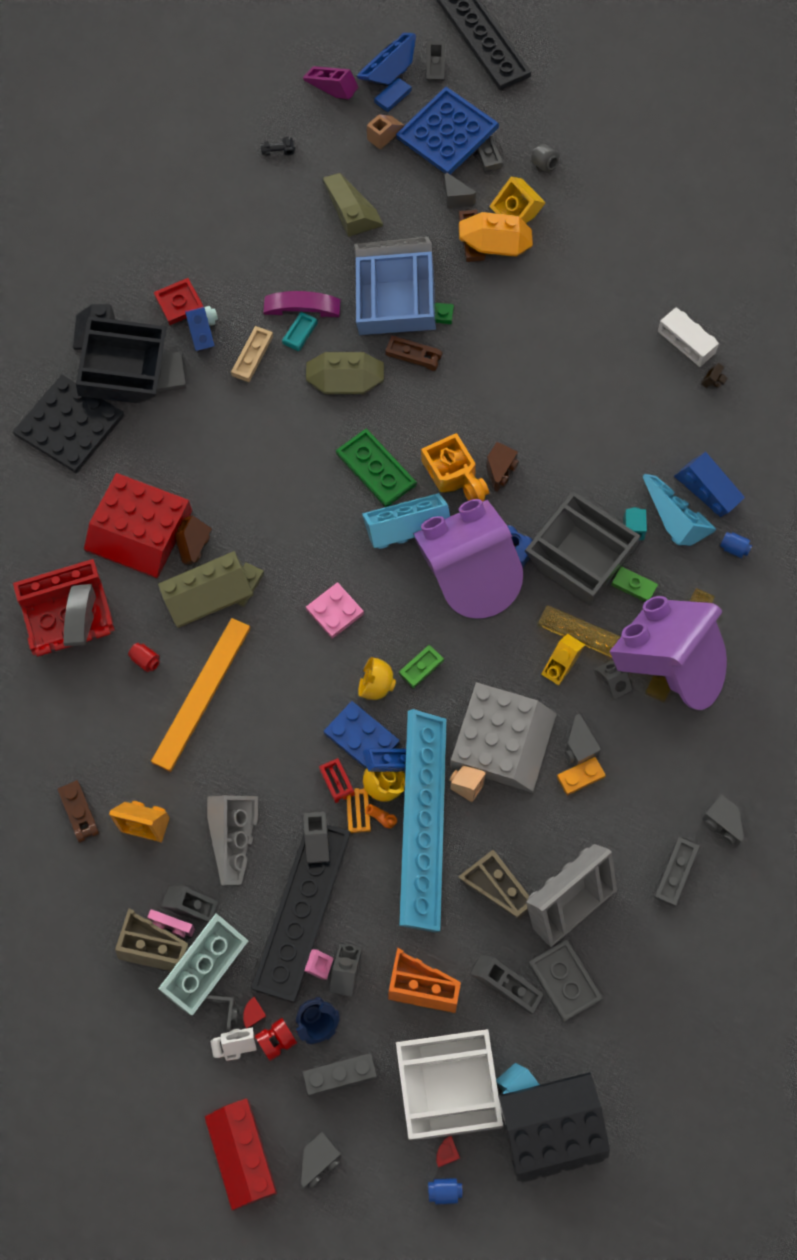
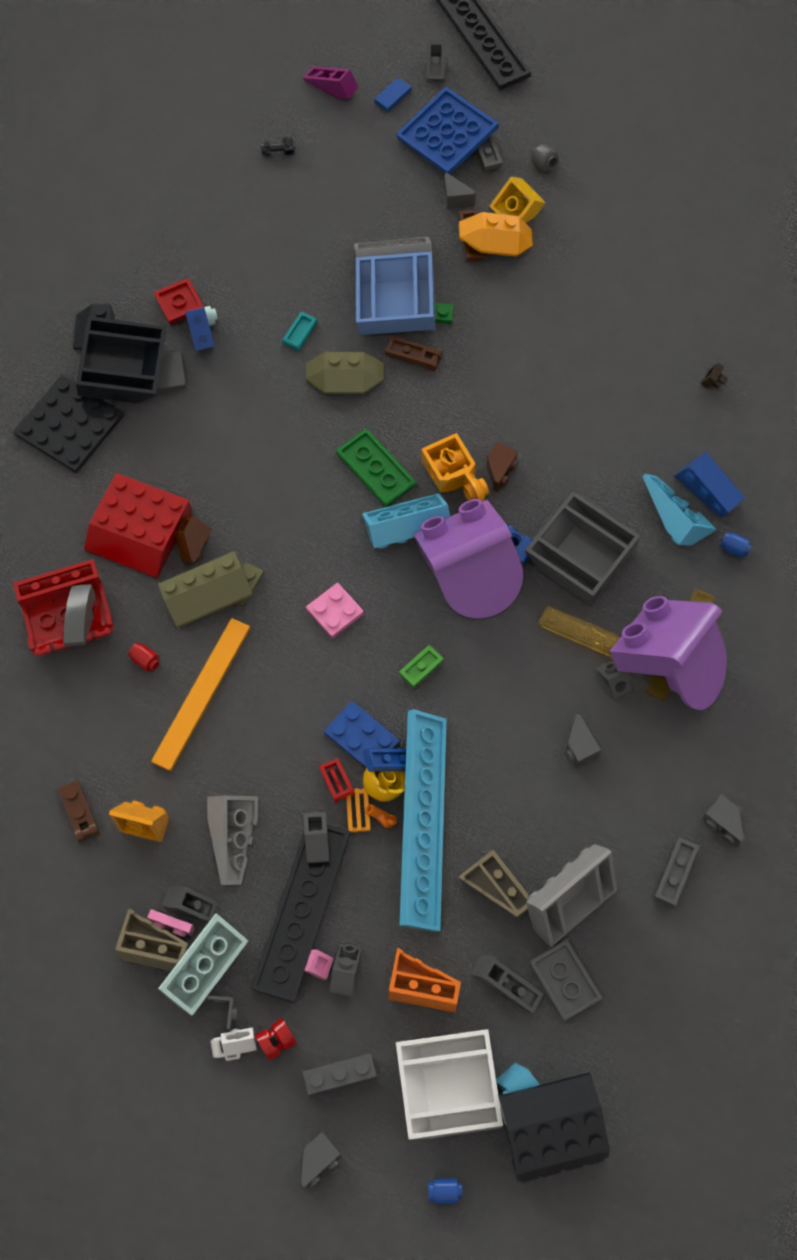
red slope [204,1098,278,1211] -> none
tan plate [231,326,273,382] -> none
red tile [243,997,267,1029] -> none
magenta slope [263,291,341,317] -> none
dark blue helmet [295,997,340,1044] -> none
olive wedge [323,173,383,237] -> none
blue wedge [357,33,416,85] -> none
yellow cylinder [358,657,396,700] -> none
medium nougat slope [367,114,405,150] -> none
red tile [436,1136,460,1168] -> none
light nougat slope [449,766,486,802] -> none
light grey slope [450,682,556,793] -> none
yellow slope [541,634,585,685] -> none
light orange plate [557,757,606,796] -> none
bright green plate [611,566,658,602] -> none
teal brick [623,507,647,540] -> none
white brick [658,307,719,367] -> none

